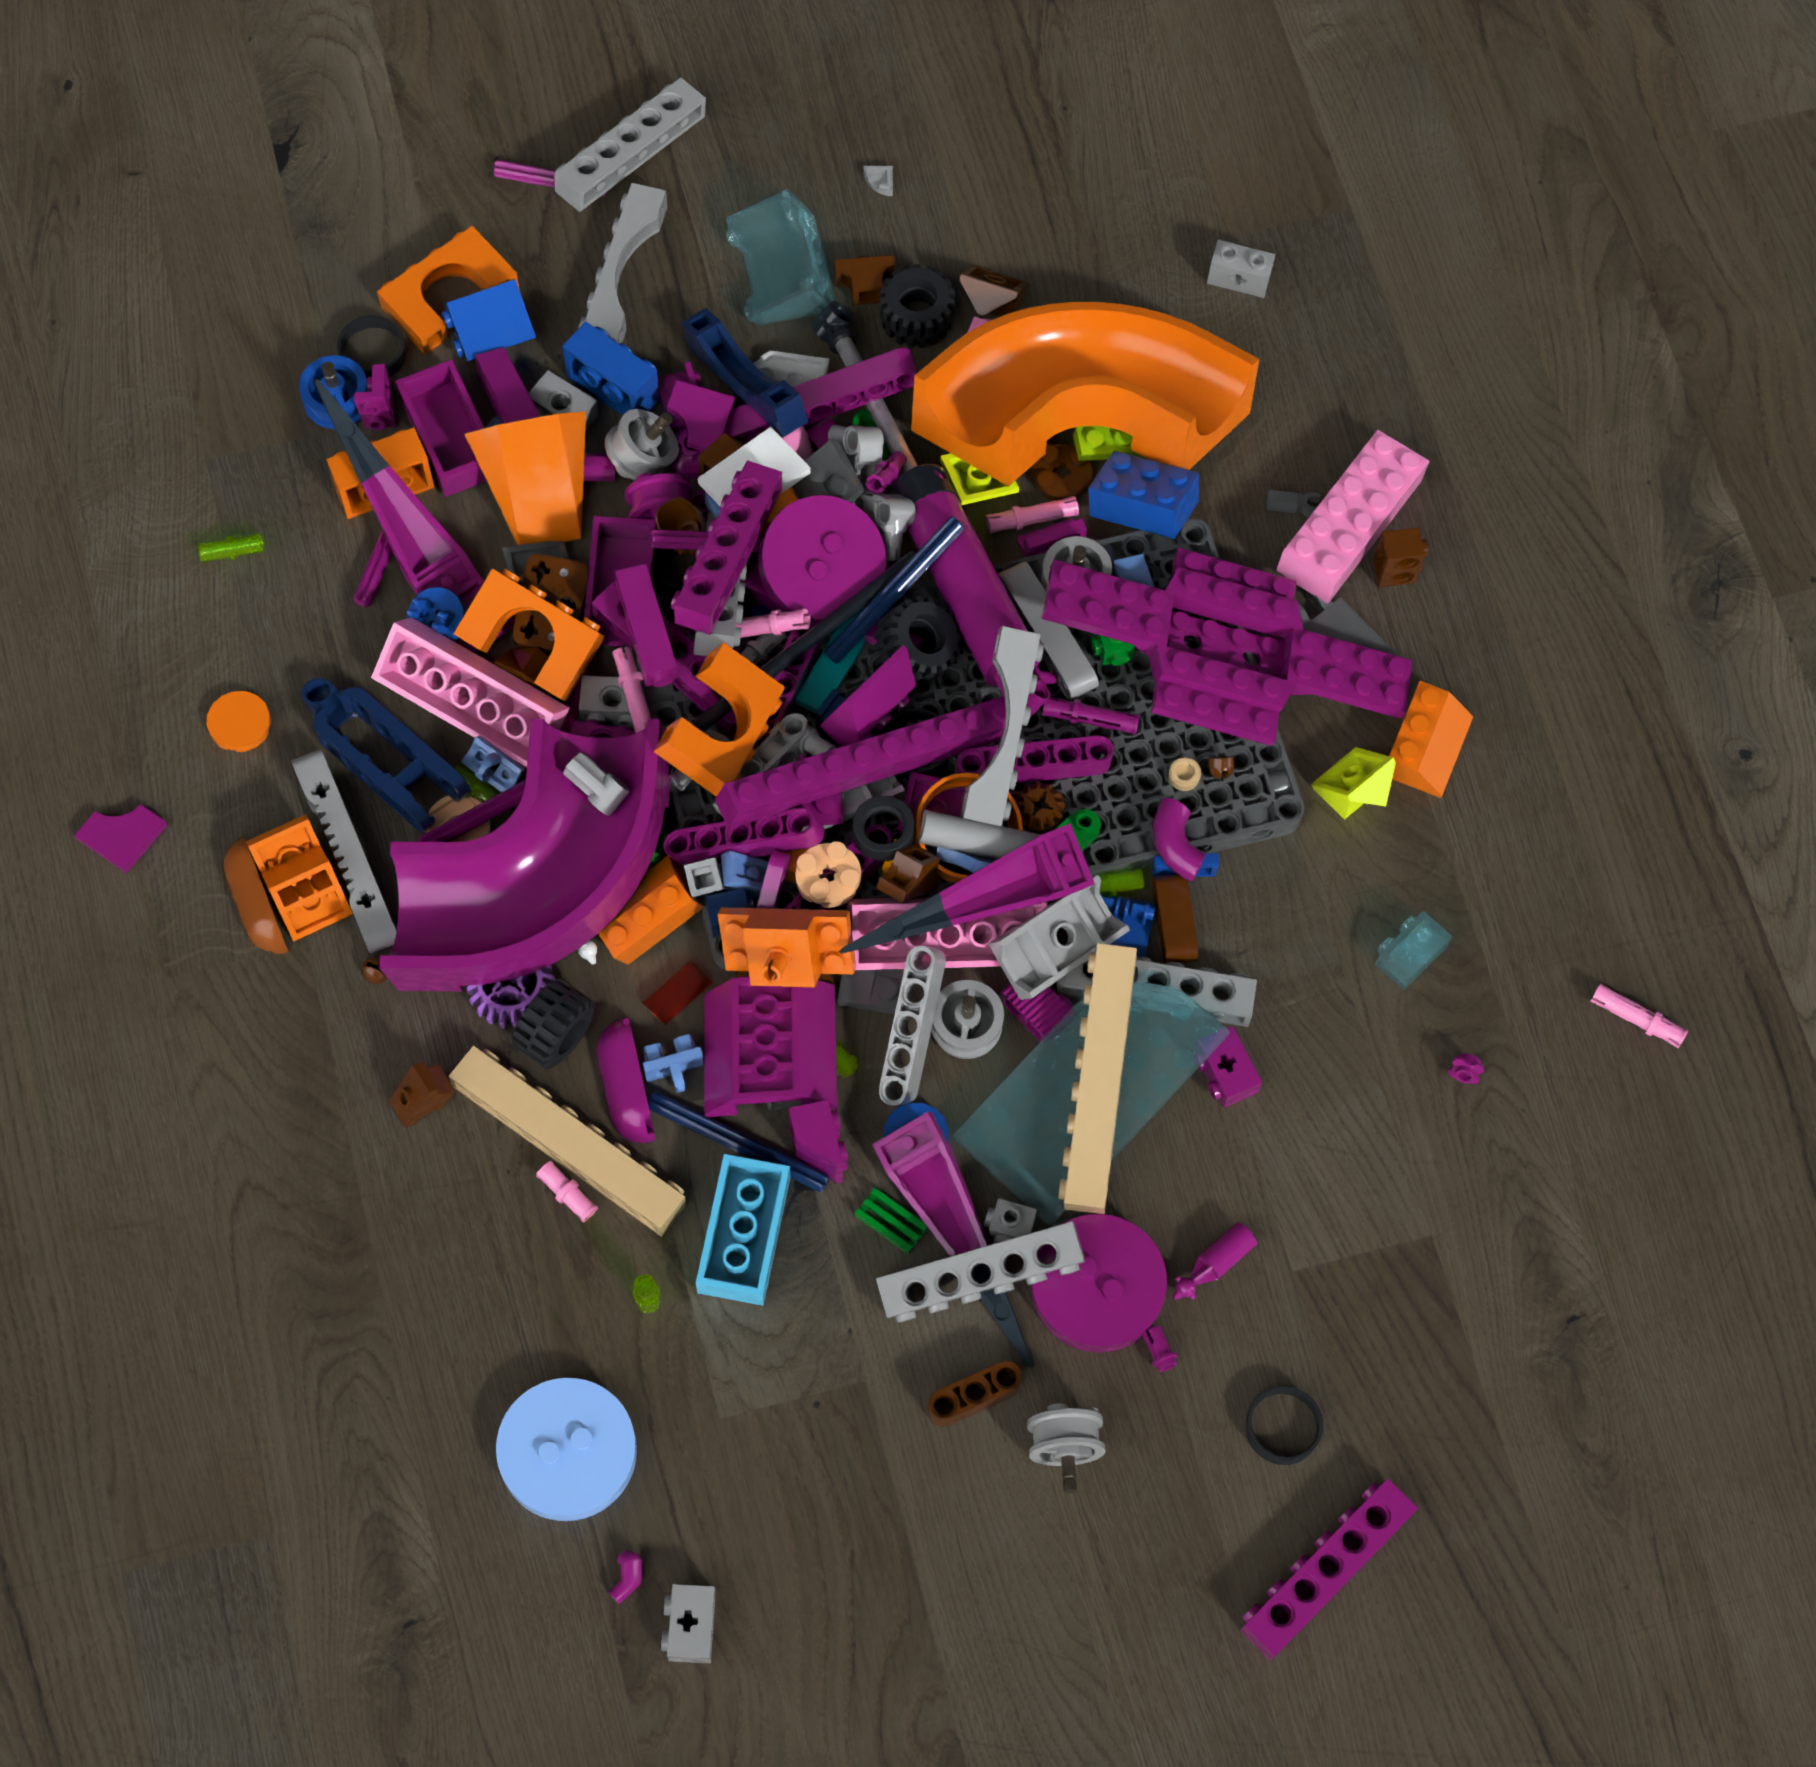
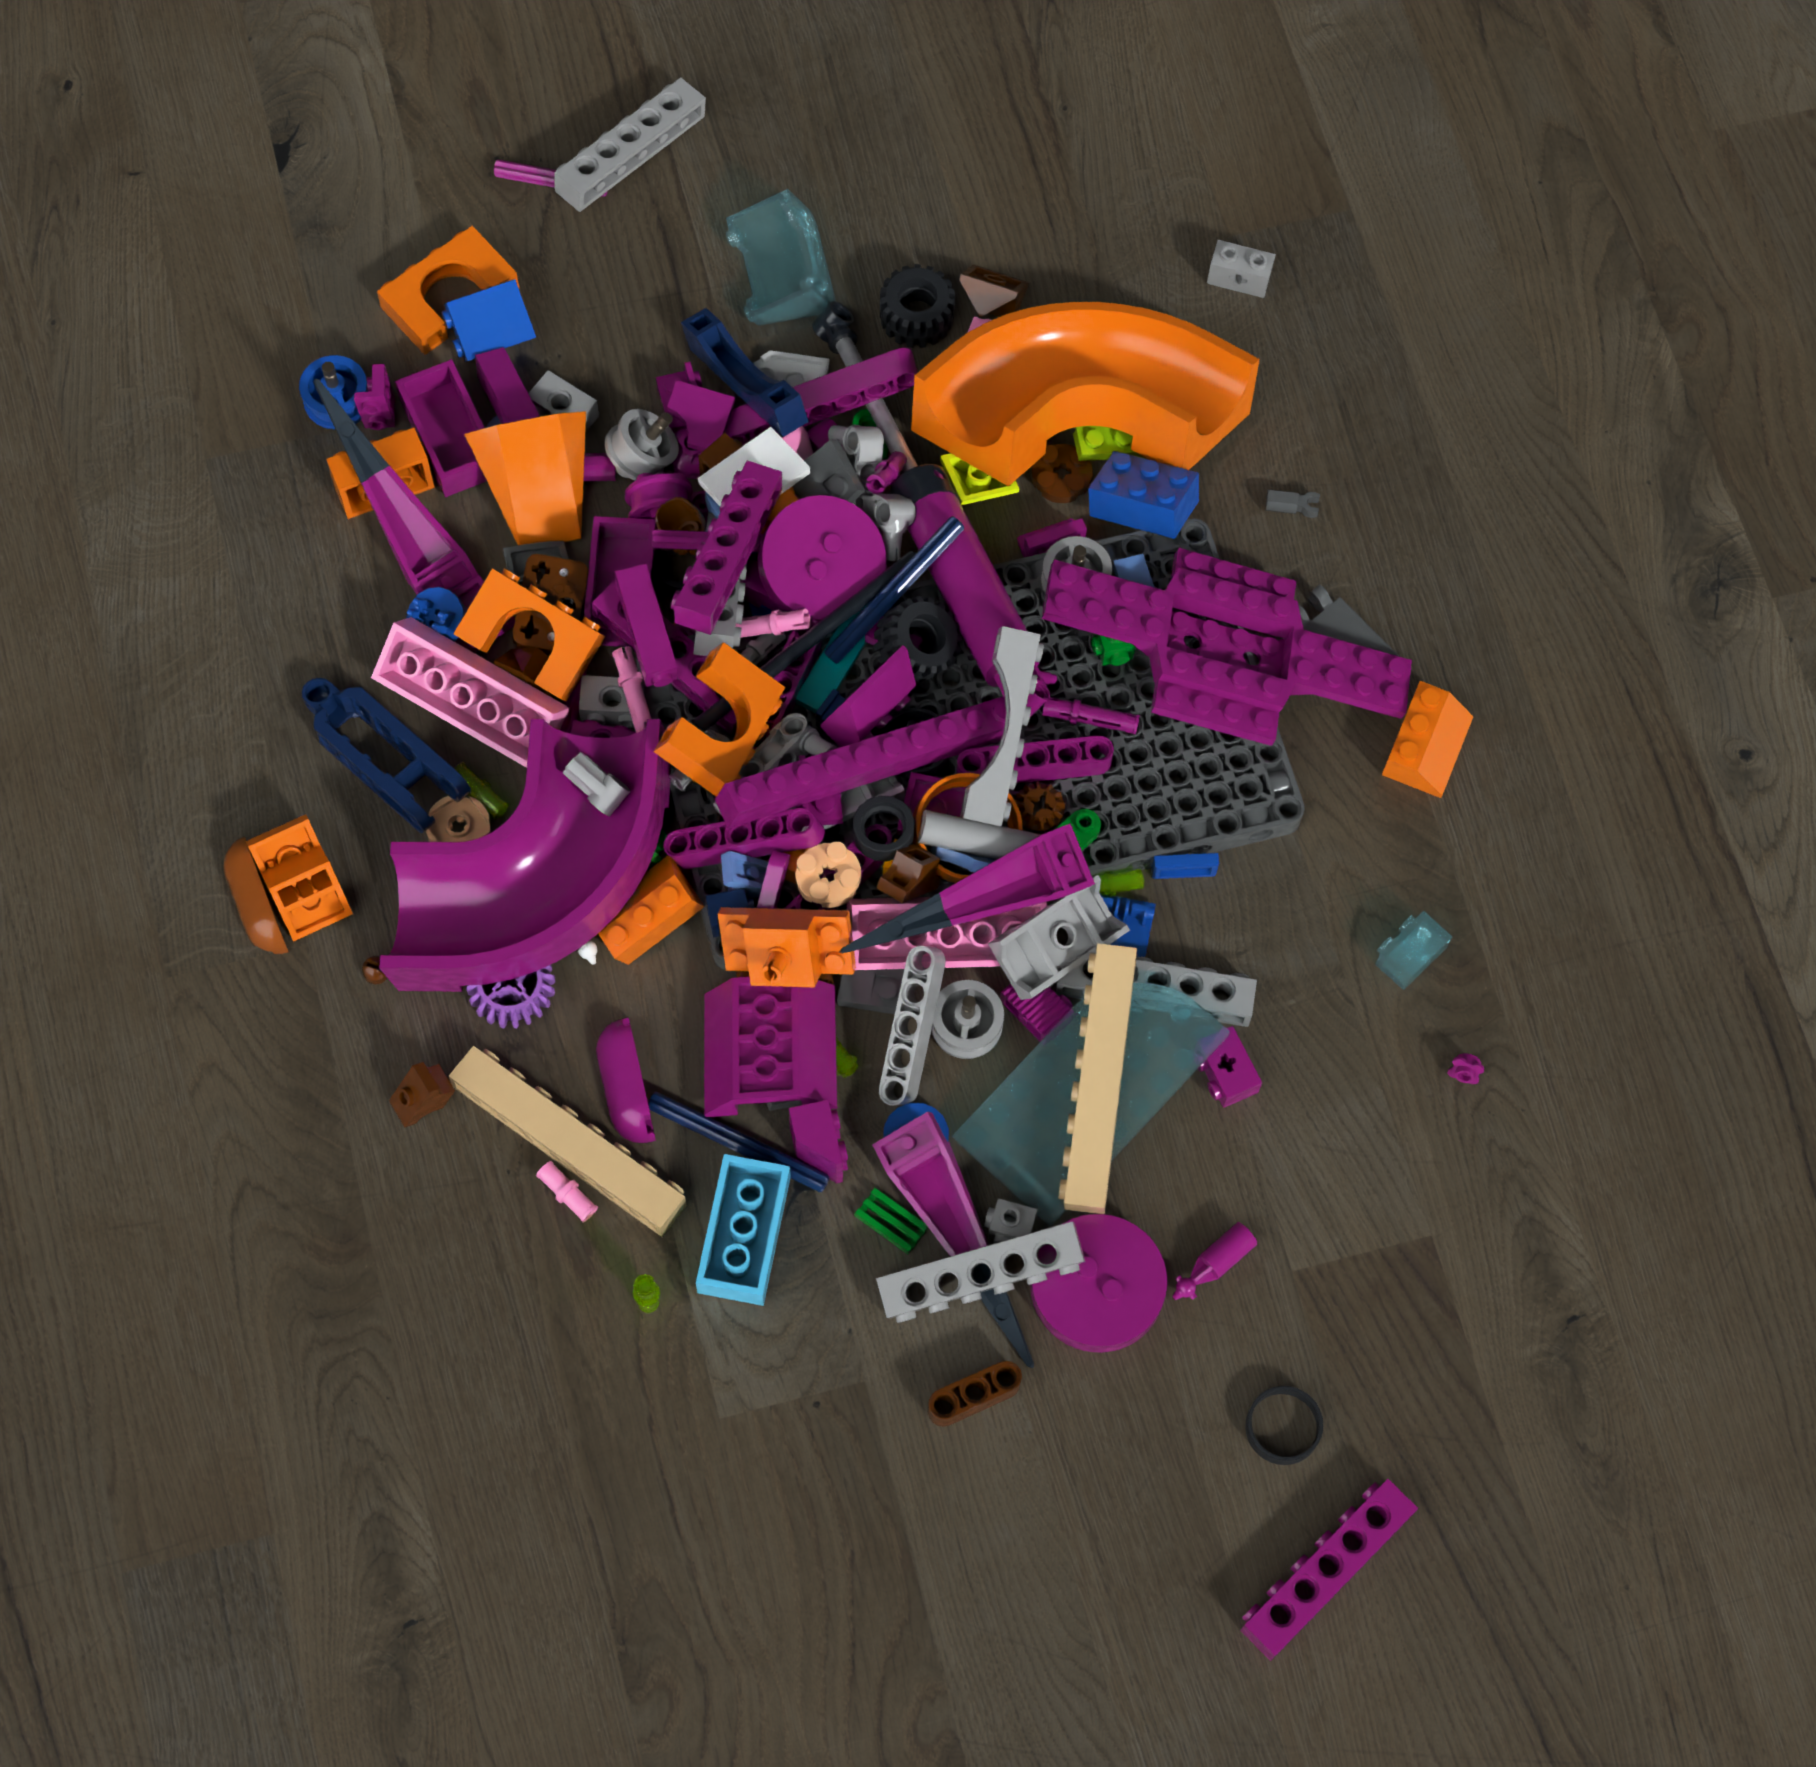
magenta tile [74,804,168,874] -> none
clear neon green pin [198,533,265,563] -> none
orange tile [206,691,271,752] -> none
light grey gear [291,749,397,954] -> none
black tyre [337,315,406,379] -> none
magenta axle [353,529,393,607] -> none
magenta axle [418,780,526,842] -> none
medium blue hips [461,735,525,792] -> none
light blue brick [496,1378,637,1521] -> none
black tyre [512,978,595,1069] -> none
blue brick [562,321,660,416] -> none
light grey arch [579,183,667,344] -> none
magenta arm [608,1550,642,1605] -> none
clear red tile [642,960,713,1025] -> none
medium blue hips [643,1034,704,1093] -> none
light grey brick [661,1584,716,1663] -> none
flat silver brick [684,857,730,897] -> none
reddish brown brick [835,255,895,306] -> none
light grey tile [863,166,893,196] -> none
bright pink pin [985,496,1079,534] -> none
light grey beam [998,561,1099,700] -> none
light grey wheel [1027,1403,1106,1493] -> none
magenta pin [1142,1326,1178,1372] -> none
magenta cylinder [1152,798,1206,882] -> none
reddish brown beam [1152,873,1198,964] -> none
tan tile [1168,757,1201,791] -> none
reddish brown hinge [1208,756,1234,779] -> none
bright pink brick [1276,430,1429,604] -> none
neon yellow slope [1311,747,1396,820] -> none
reddish brown brick [1373,527,1428,588] -> none
bright pink pin [1590,983,1689,1049] -> none

